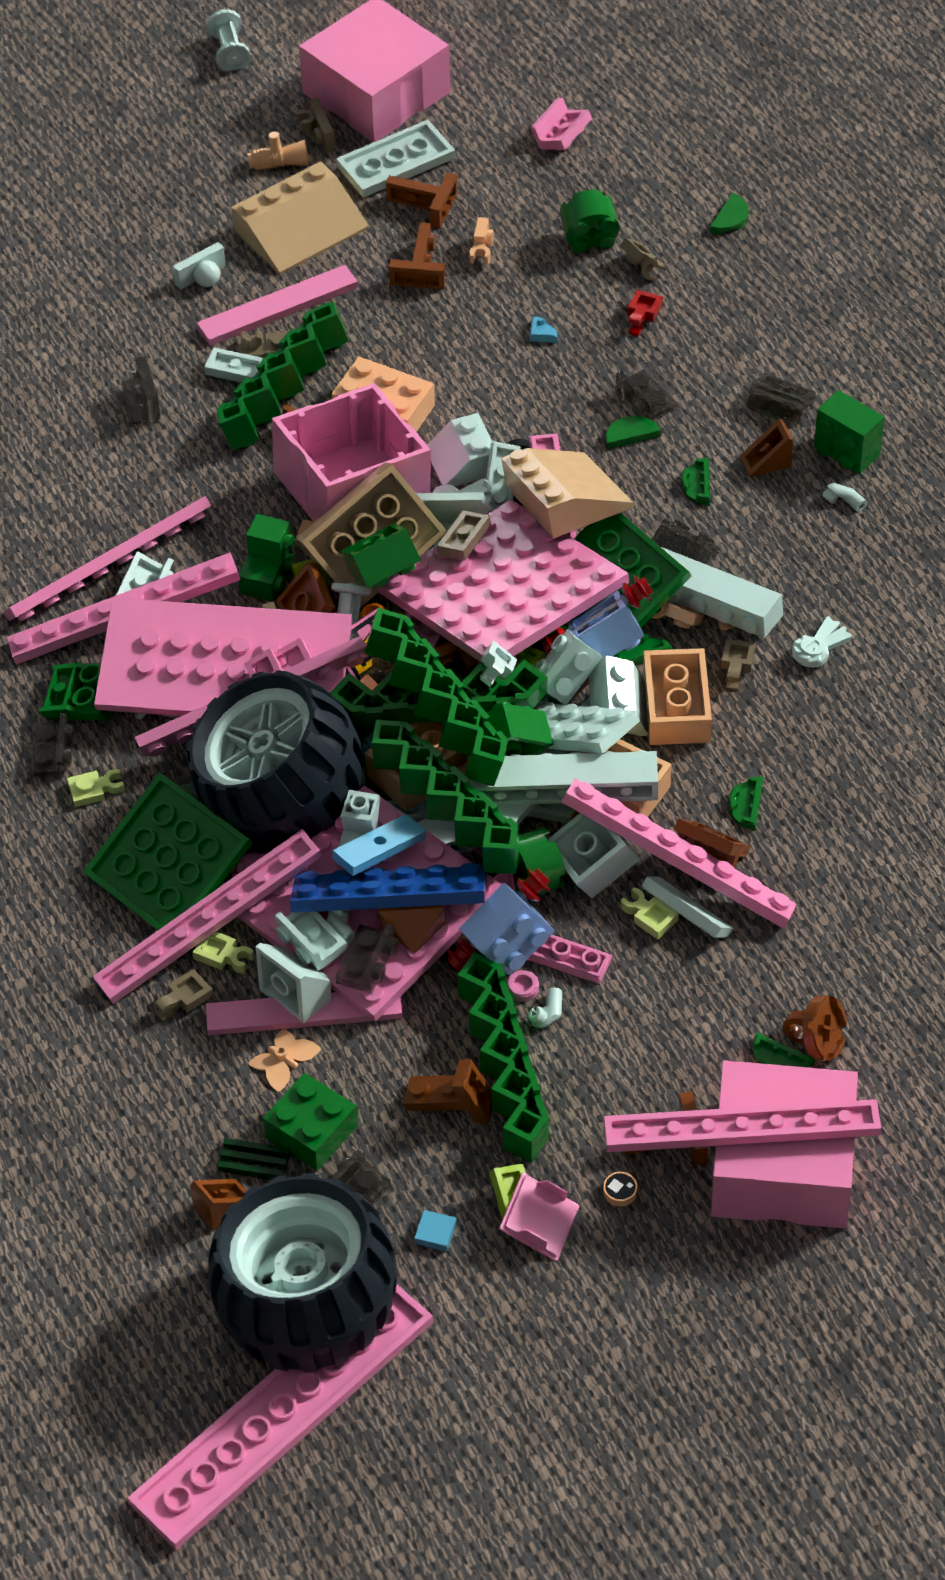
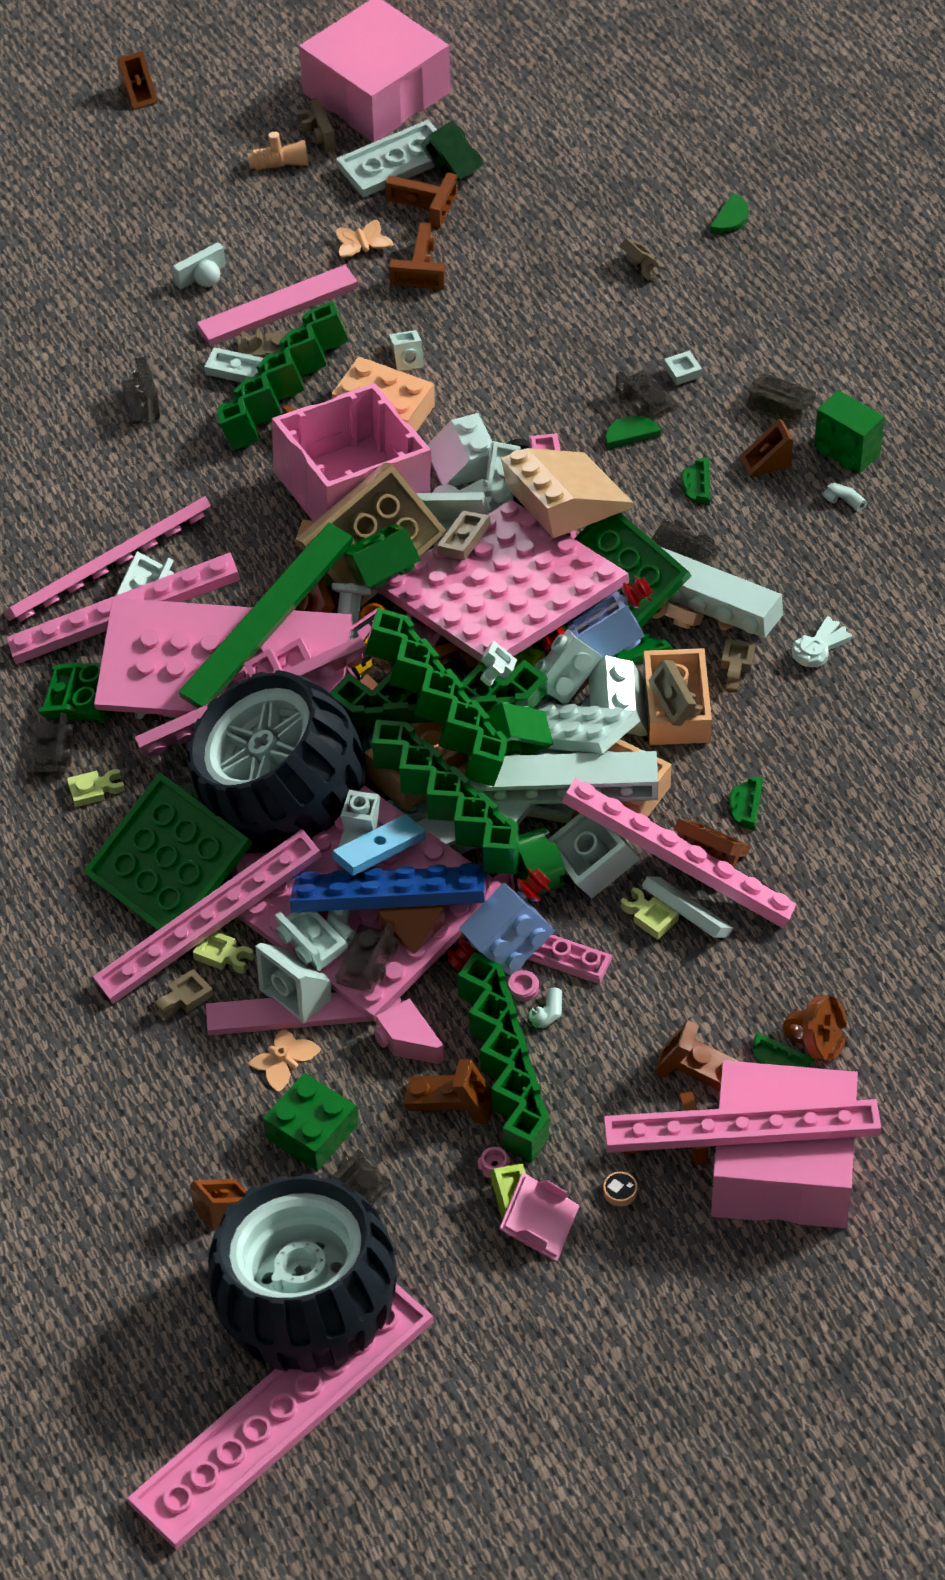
light aqua hose [207,9,251,71] -> none
dark green tile [217,1138,290,1180] -> none
tan slope [232,161,369,275] -> none
green brick [238,514,296,602] -> none
medium azure tile [414,1210,457,1252] -> none
light nougat plate [470,217,494,265] -> none
medium azure tile [530,316,557,343] -> none
bright pink bracket [531,98,592,151] -> none
green brick [559,190,620,253] -> none
red plate [627,290,663,337] -> none
none -> dark orange slope [117,51,158,109]
none -> green tile [179,522,353,708]
none -> light nougat piece [336,220,394,258]
none -> bright pink slope [374,998,444,1064]
none -> light aqua bracket [389,330,424,371]
none -> dark green brick [420,120,484,184]
none -> bright pink plate [478,1147,511,1178]
none -> dark tan plate [648,659,703,726]
none -> dark orange bracket [653,1020,740,1091]
none -> light aqua plate [664,350,702,385]

